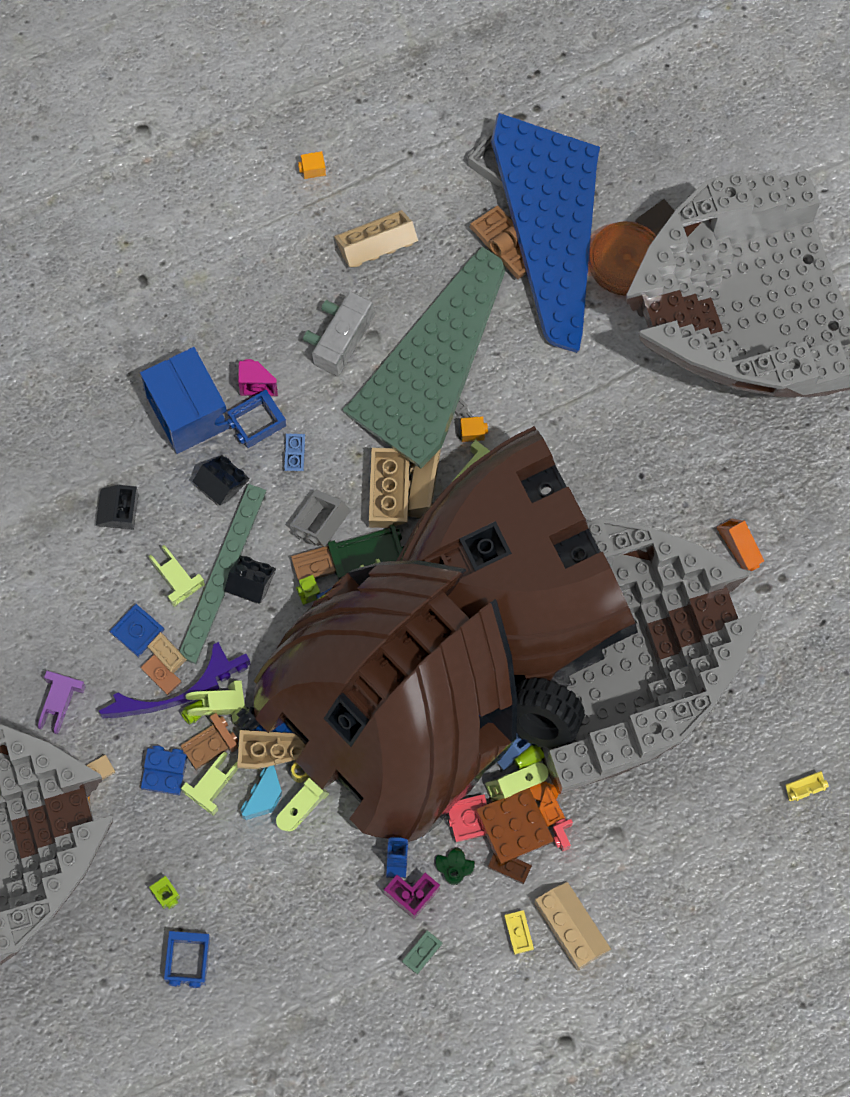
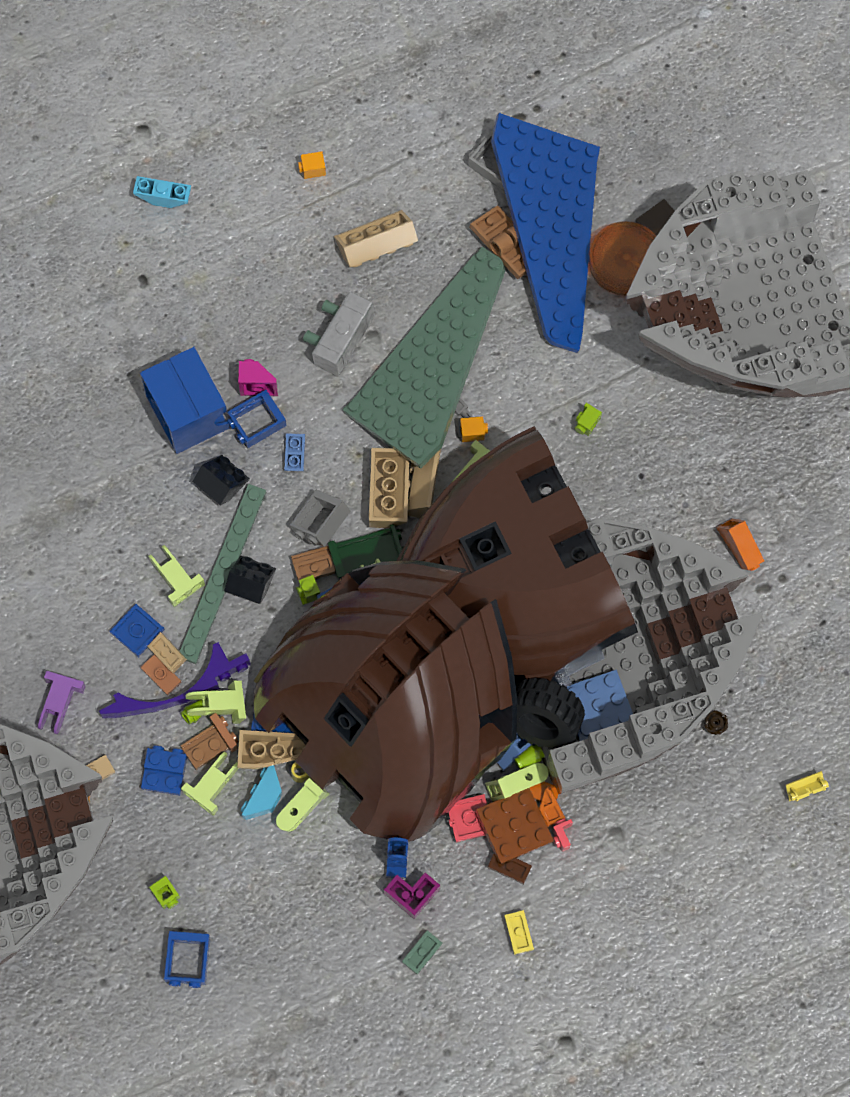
black slope [96,485,139,530] -> none
black gear [236,706,260,731] -> none
dark green plate [435,847,475,885] -> none
tan slope [534,882,611,971] -> none
none -> medium azure slope [133,176,191,208]
none -> medium blue plate [567,670,633,741]
none -> lime brick [574,402,602,436]
none -> dark brown plate [704,710,728,735]

